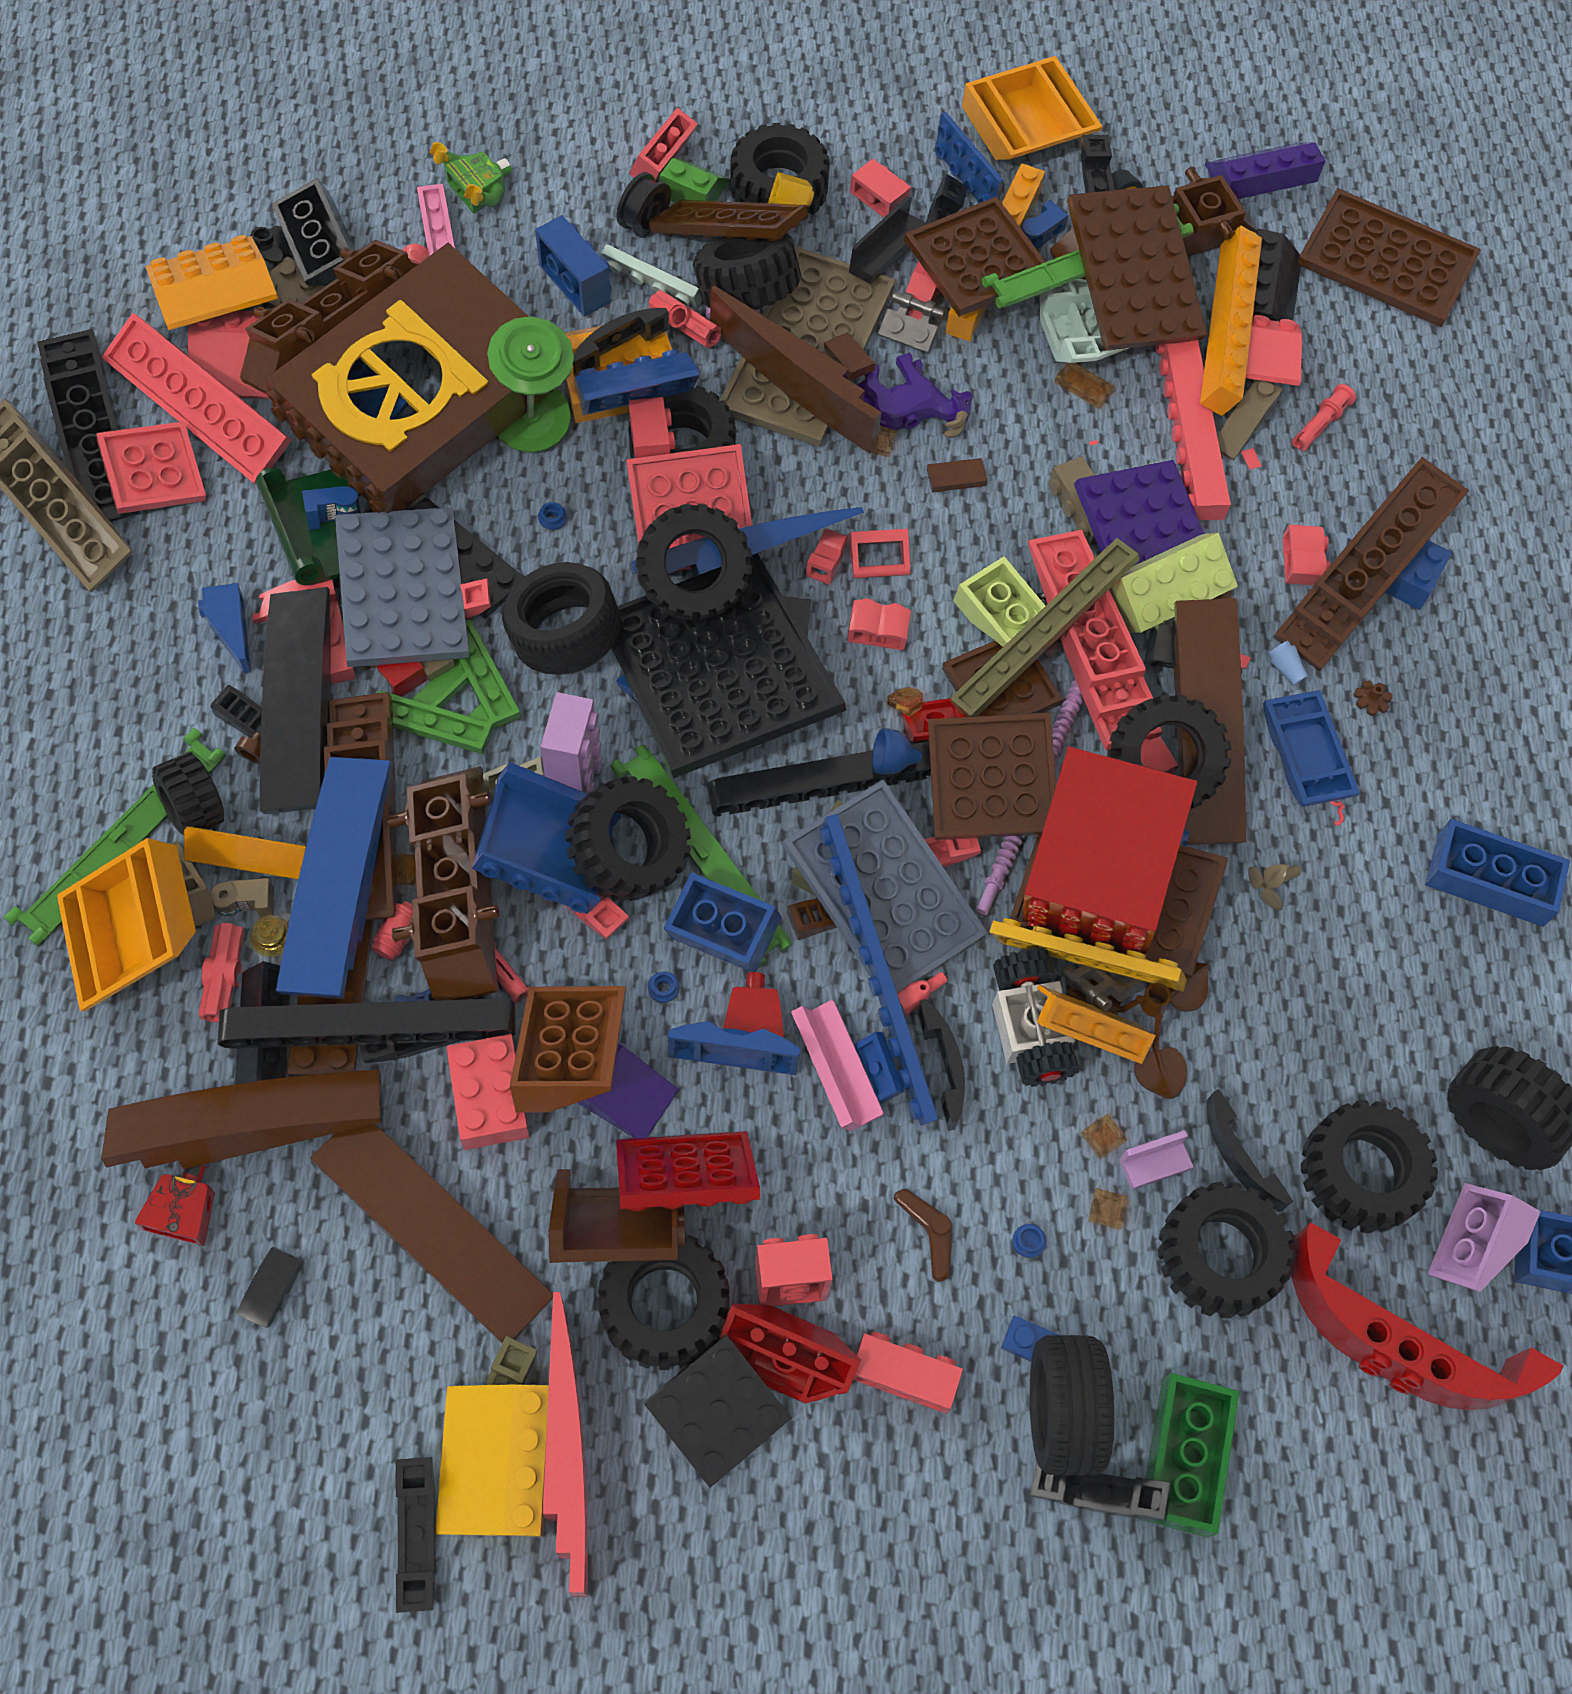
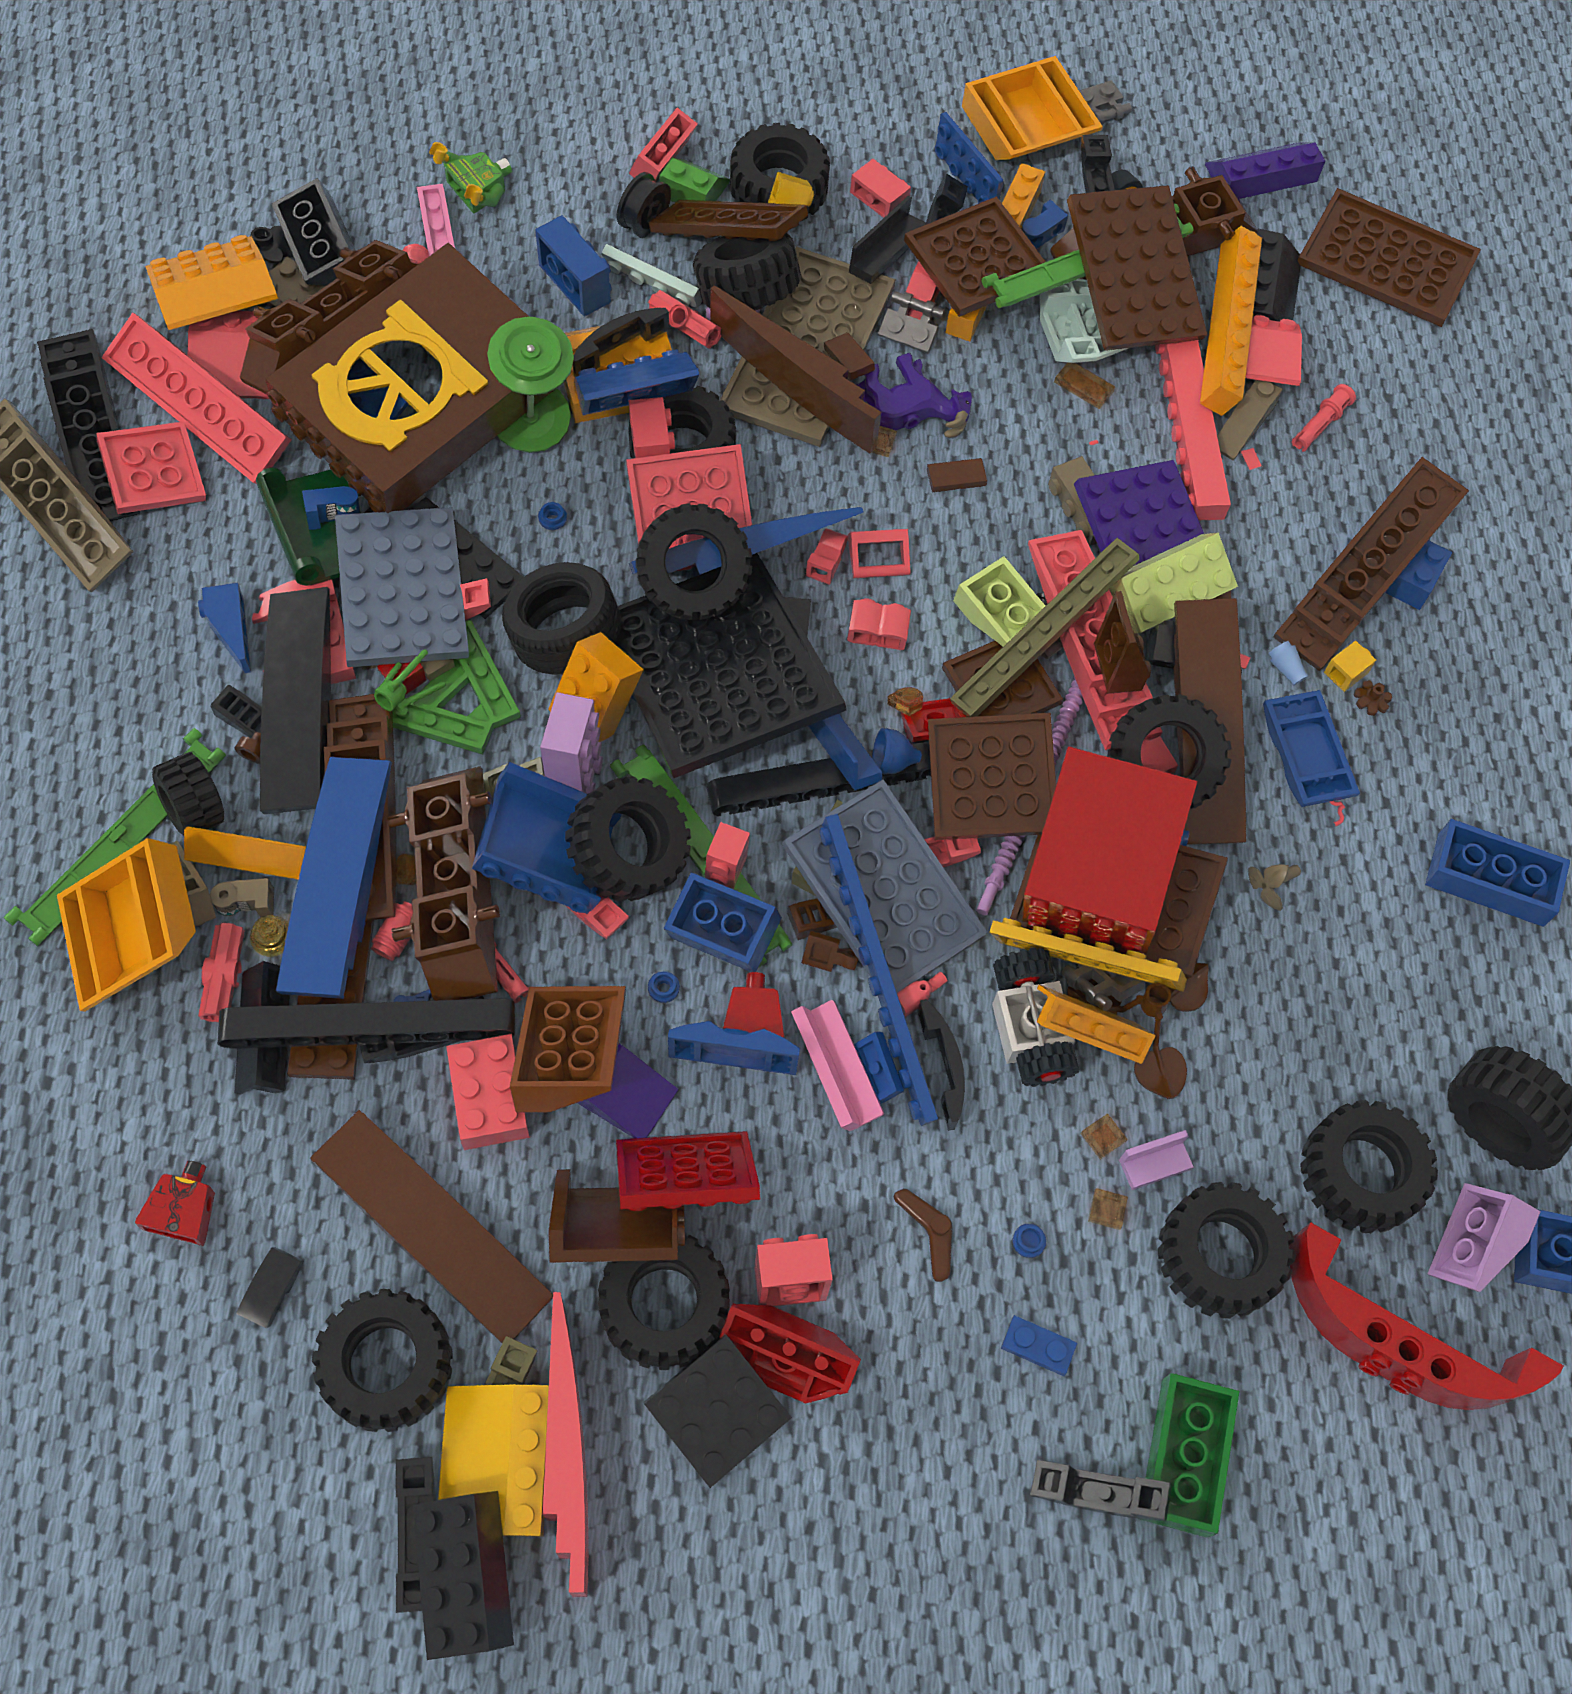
reddish brown slope [101,1069,381,1169] -> none
coral brick [853,1332,963,1414] -> none
black tyre [1030,1335,1114,1475] -> none
black slope [1206,1089,1294,1212] -> none
coral brick [1283,524,1330,585] -> none
none -> black tyre [312,1289,453,1432]
none -> bright green plant [374,649,446,712]
none -> black brick [413,1491,514,1660]
none -> light orange brick [548,632,644,742]
none -> coral brick [705,822,750,889]
none -> reddish brown plate [801,931,858,972]
none -> blue panel [808,714,882,790]
none -> flat silver plate [1079,80,1132,125]
none -> reddish brown slope [1094,591,1151,694]
none -> yellow brick [1324,640,1376,692]

